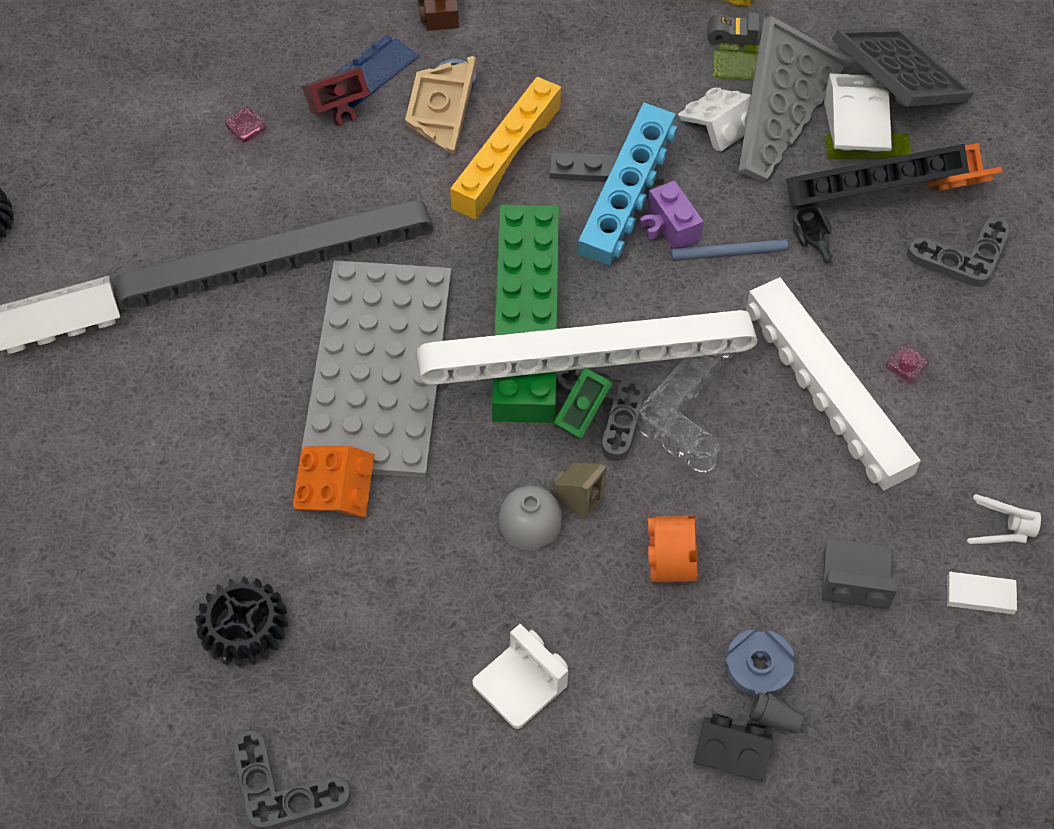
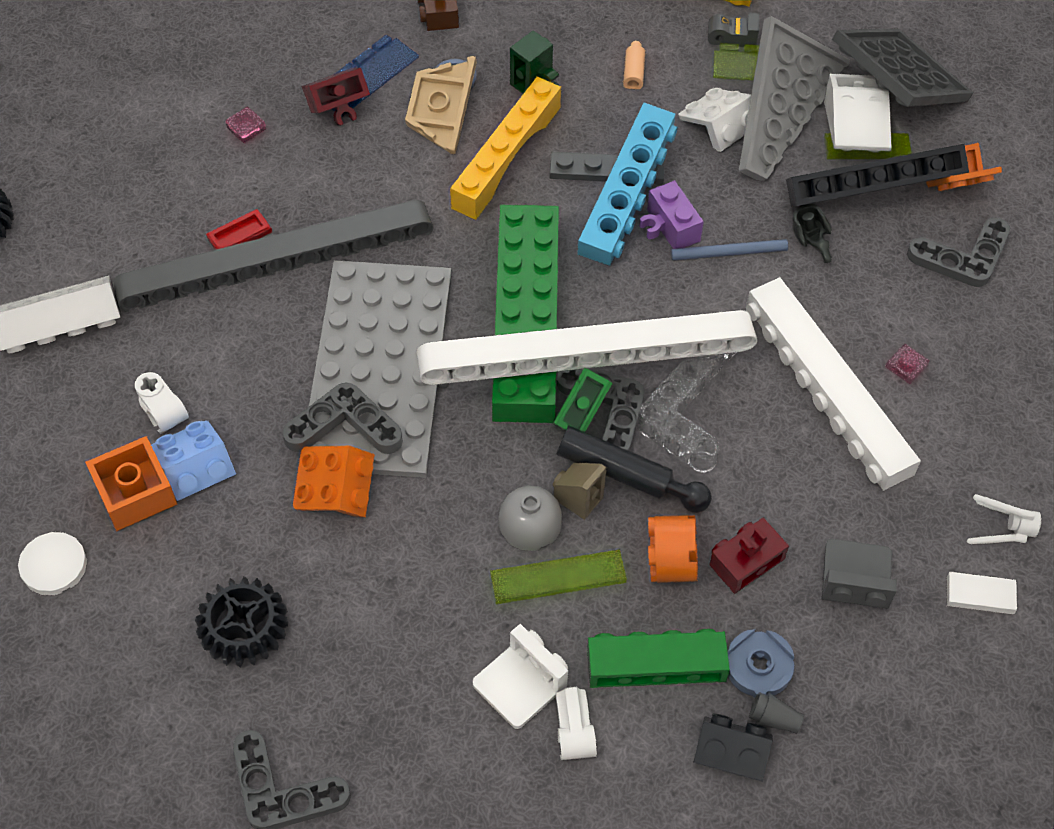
none -> white tile [18,532,87,595]
none -> orange brick [85,436,178,531]
none -> white piece [135,372,189,434]
none -> light blue bracket [151,421,236,501]
none -> red tile [206,209,272,250]
none -> dark grey beam [282,382,403,454]
none -> clear neon green tile [490,549,627,604]
none -> dark green brick [510,30,559,94]
none -> black piece [556,425,712,513]
none -> white piece [556,687,597,760]
none -> green brick [587,629,730,688]
none -> light nougat cylinder [623,41,645,89]
none -> dark red brick [709,517,789,594]

